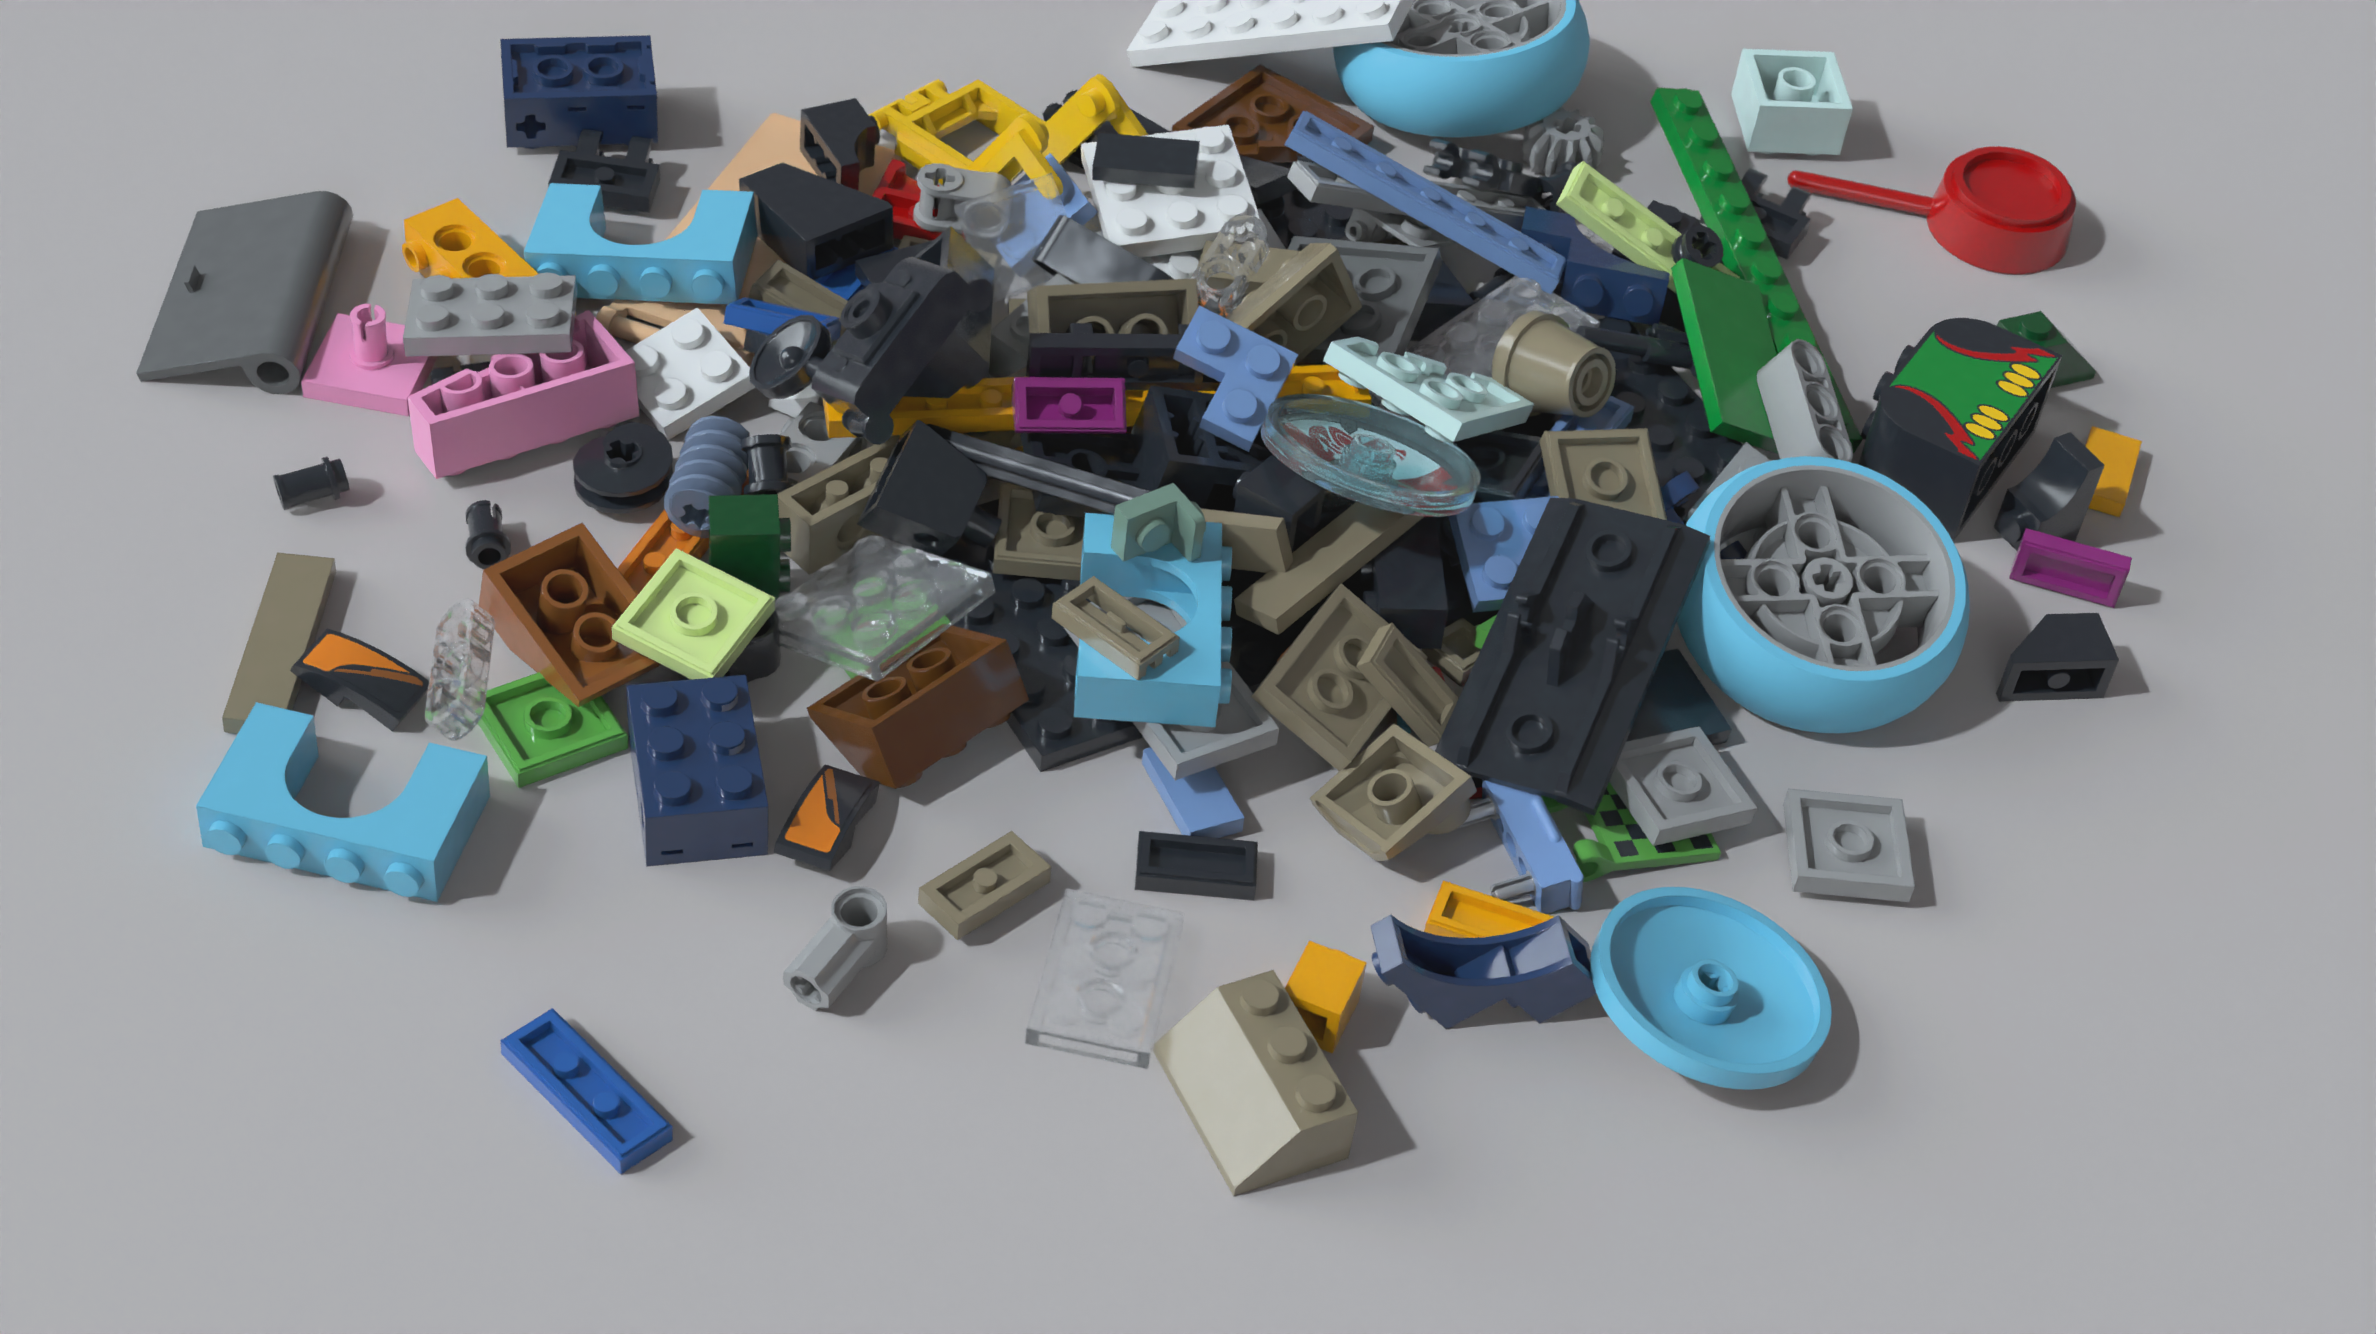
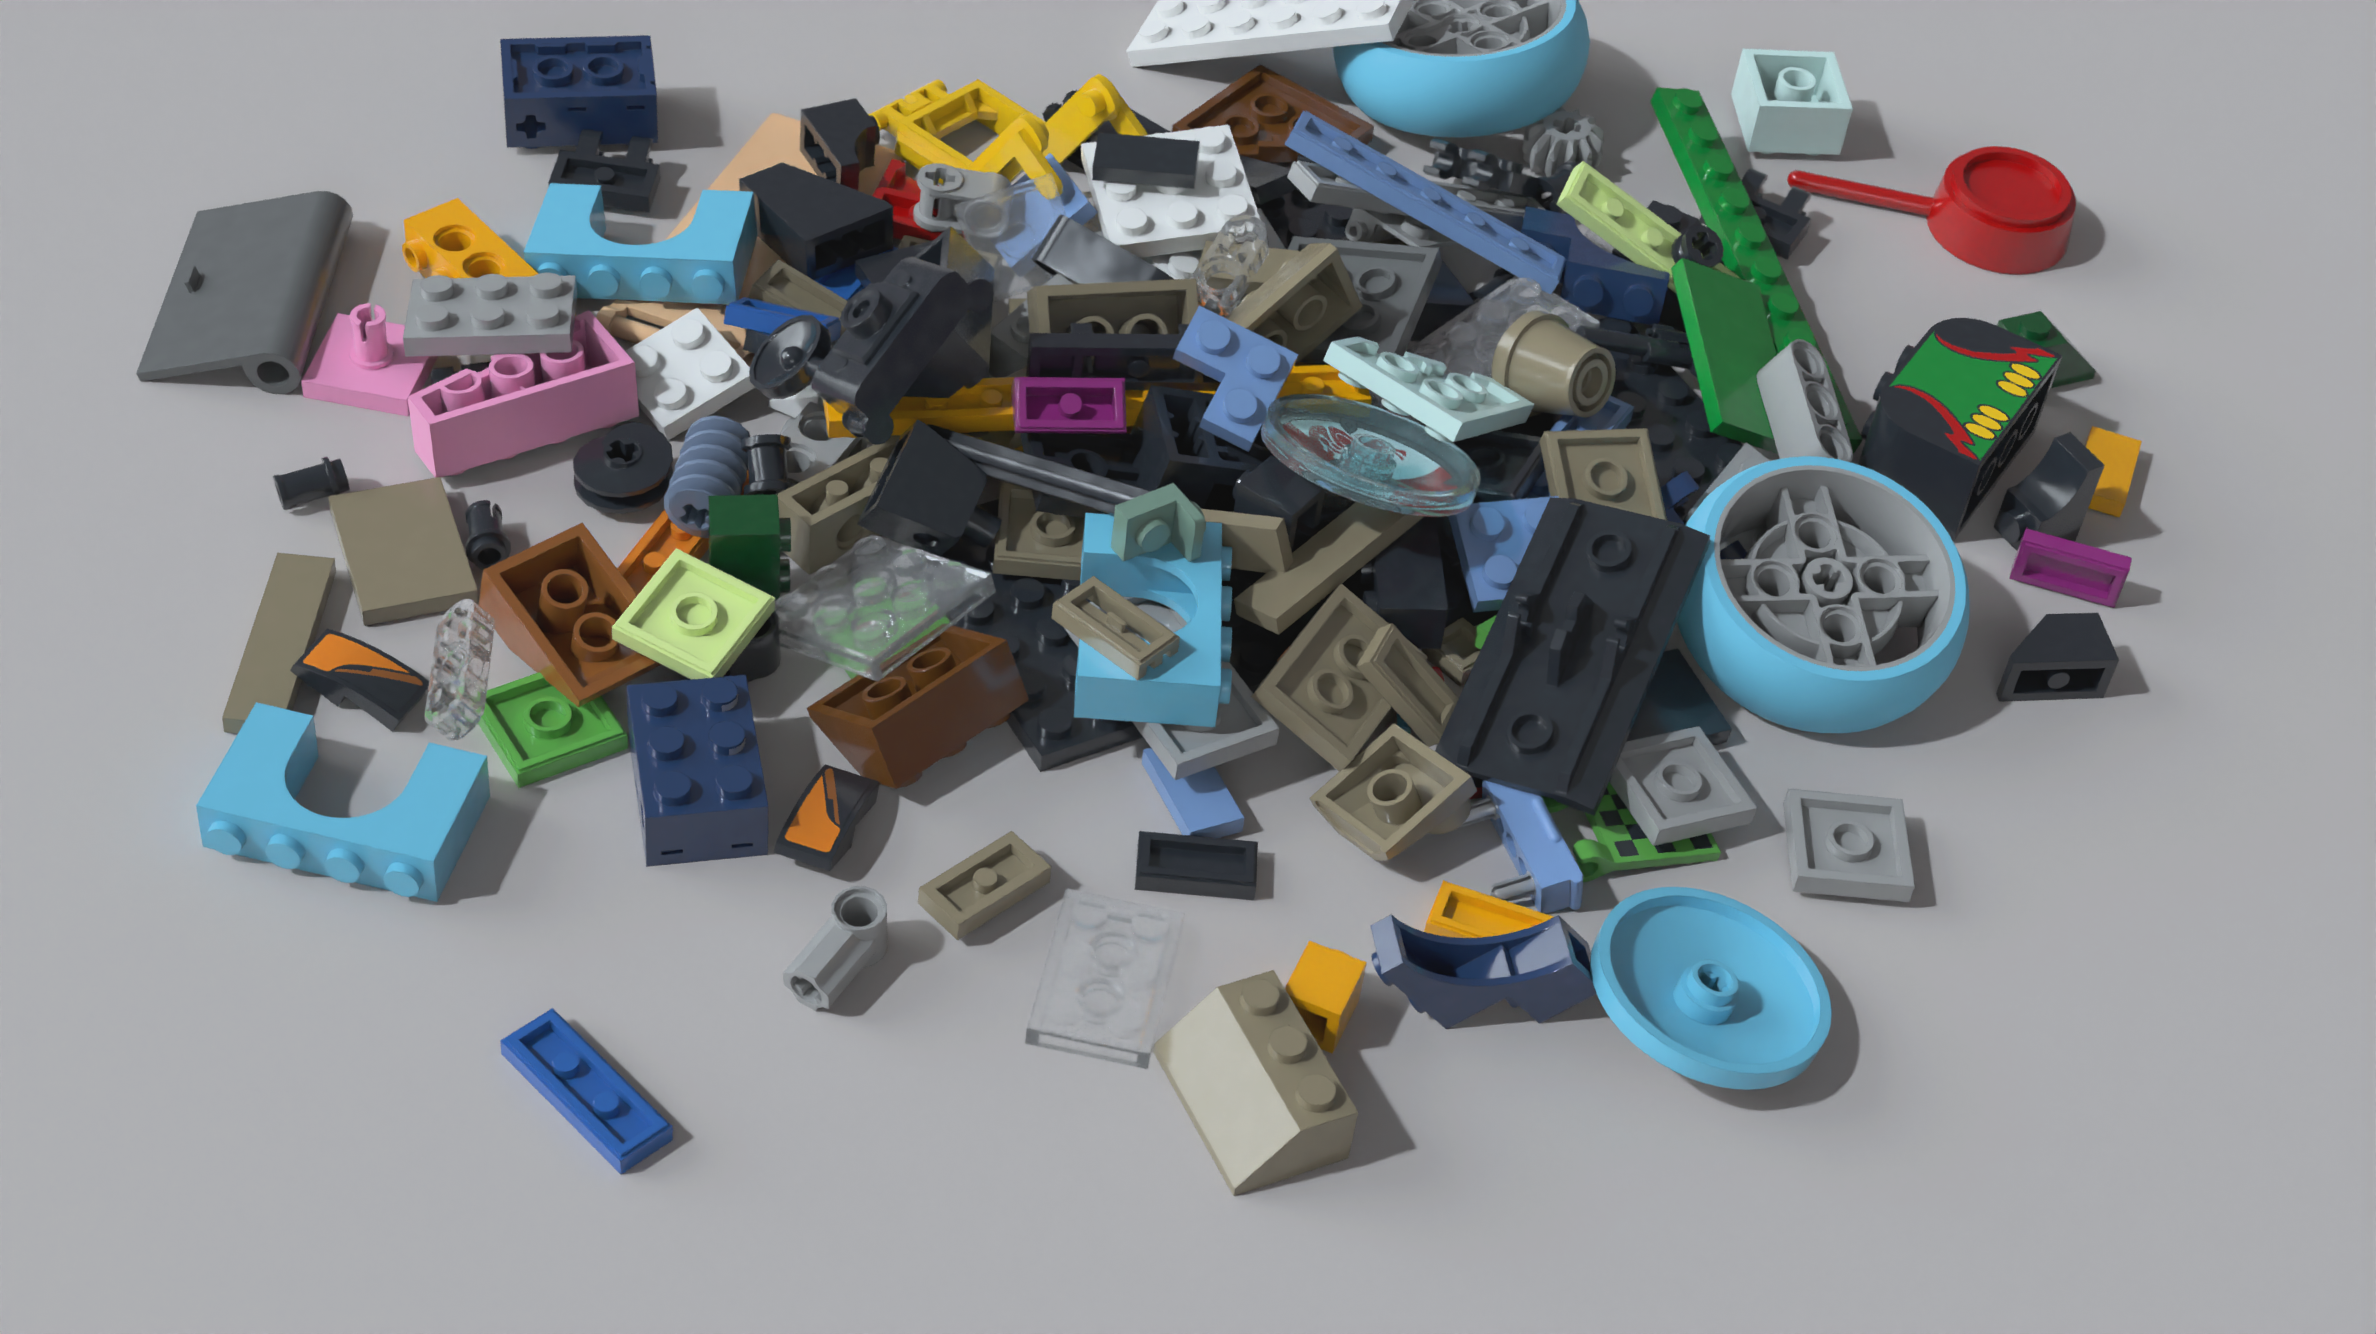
none -> dark tan tile [328,477,479,626]

